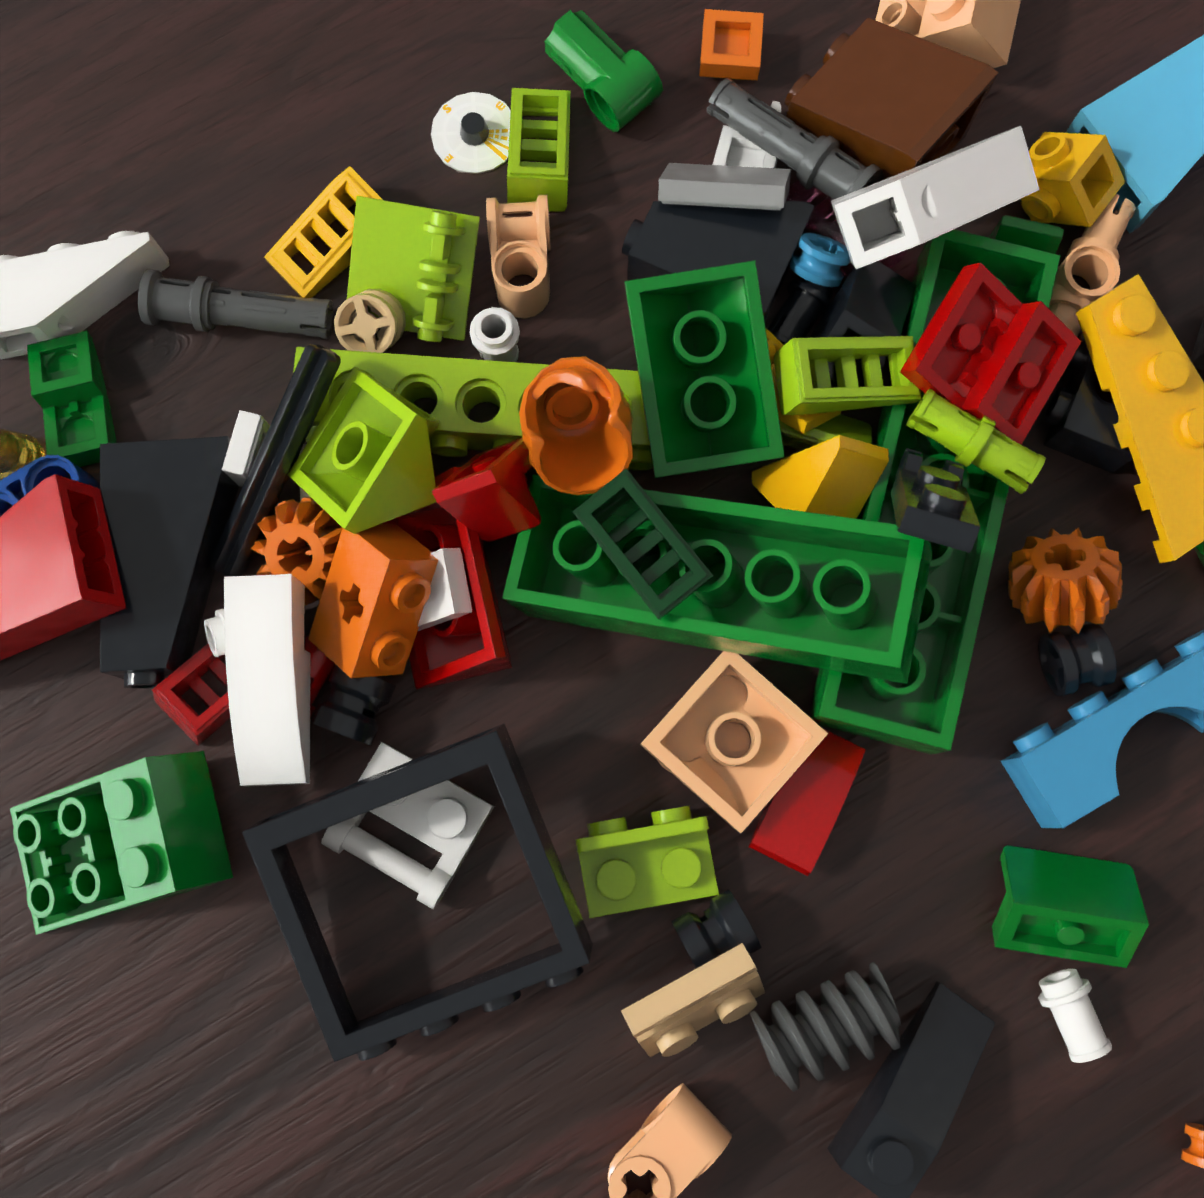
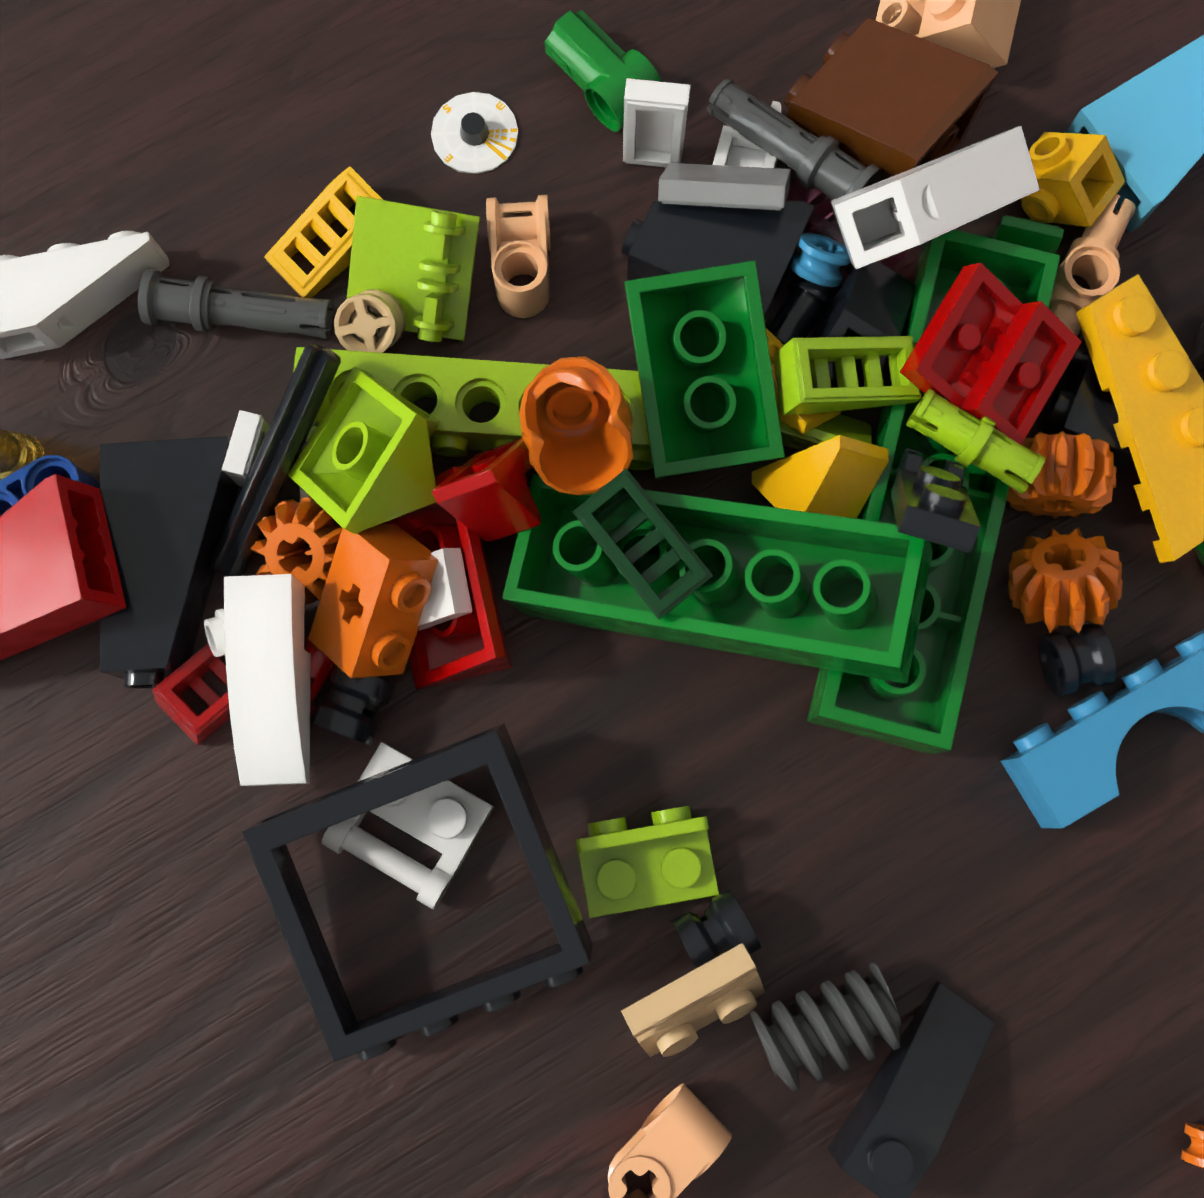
green slope [10,751,233,935] -> none
green slope [27,331,116,467] -> none
white pin [469,307,520,362] -> none
lime slope [507,88,571,212] -> none
light nougat slope [640,651,828,833] -> none
orange plate [699,9,764,81] -> none
red slope [749,729,866,876] -> none
green panel [992,845,1149,968] -> none
white pin [1038,969,1112,1063] -> none
none -> white tile [623,78,690,167]
none -> orange gear [1006,431,1117,519]

